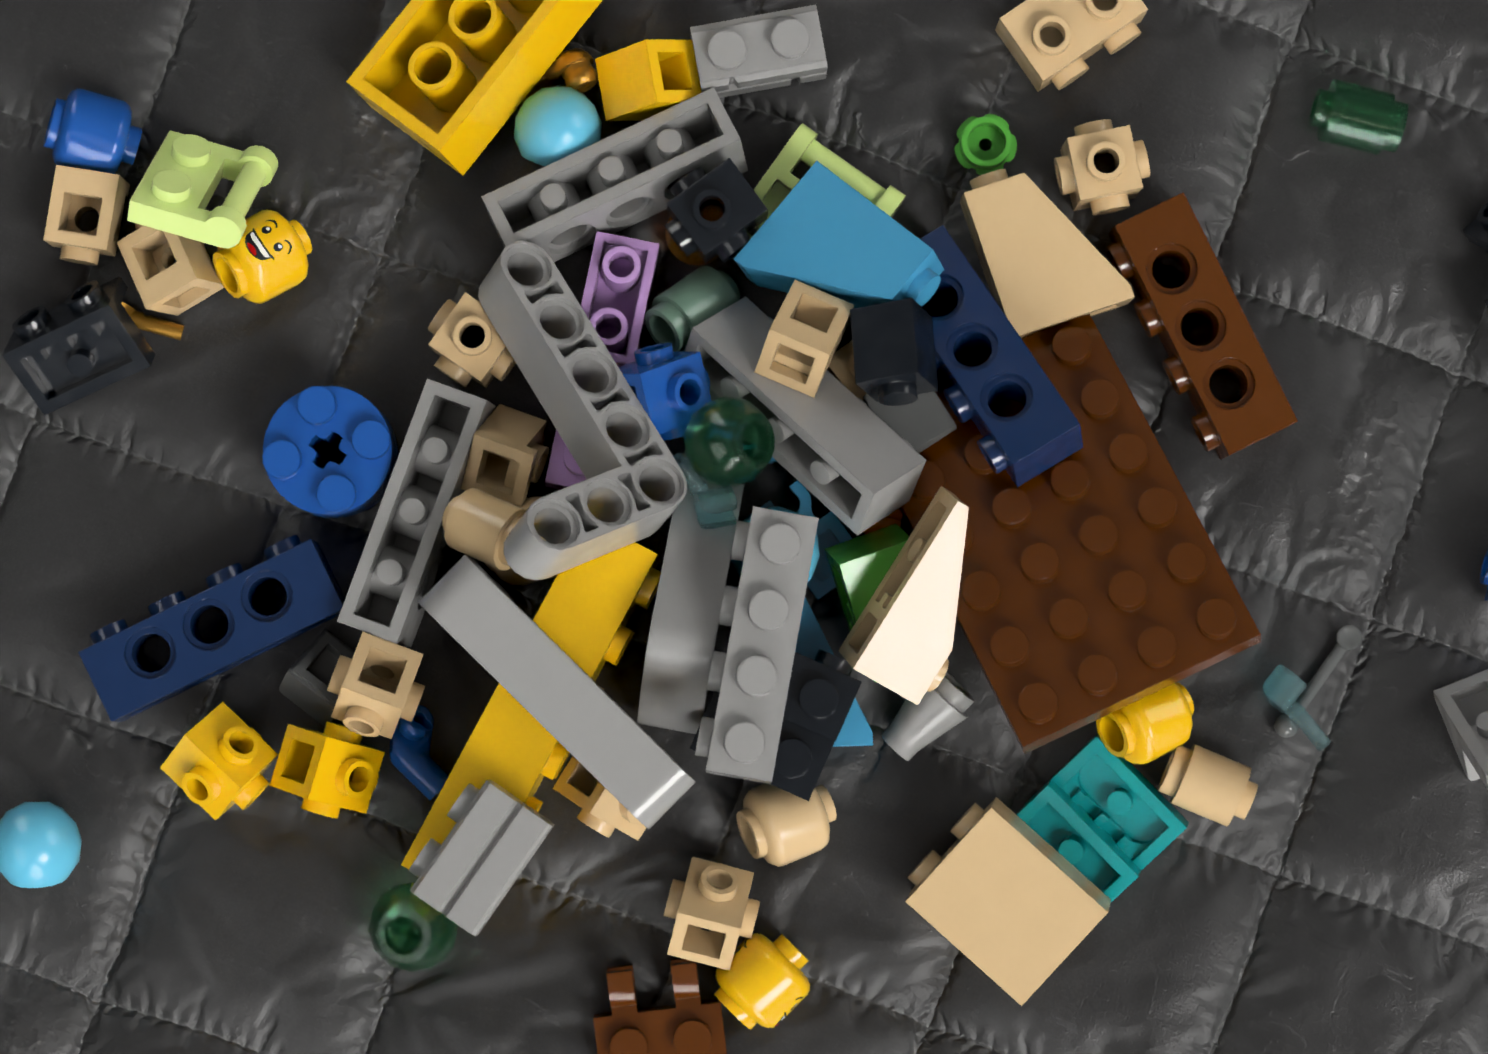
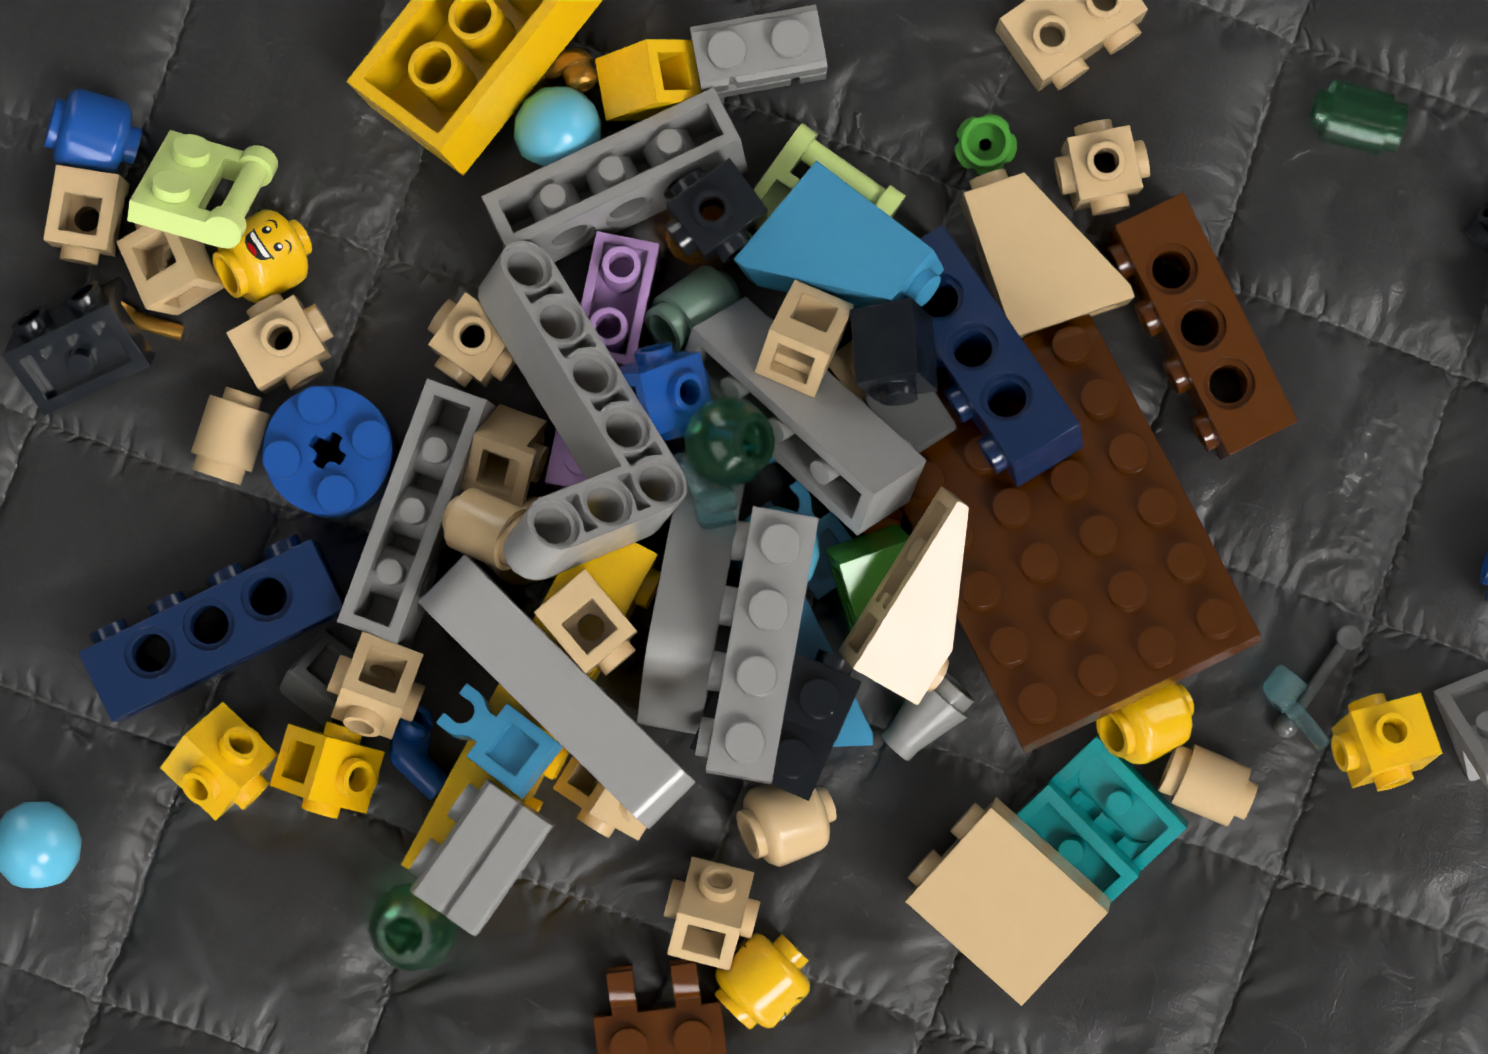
none -> tan brick [191,387,271,485]
none -> tan brick [227,293,334,394]
none -> dark azure plate [436,683,563,800]
none -> tan brick [534,569,638,676]
none -> yellow brick [1331,693,1443,791]

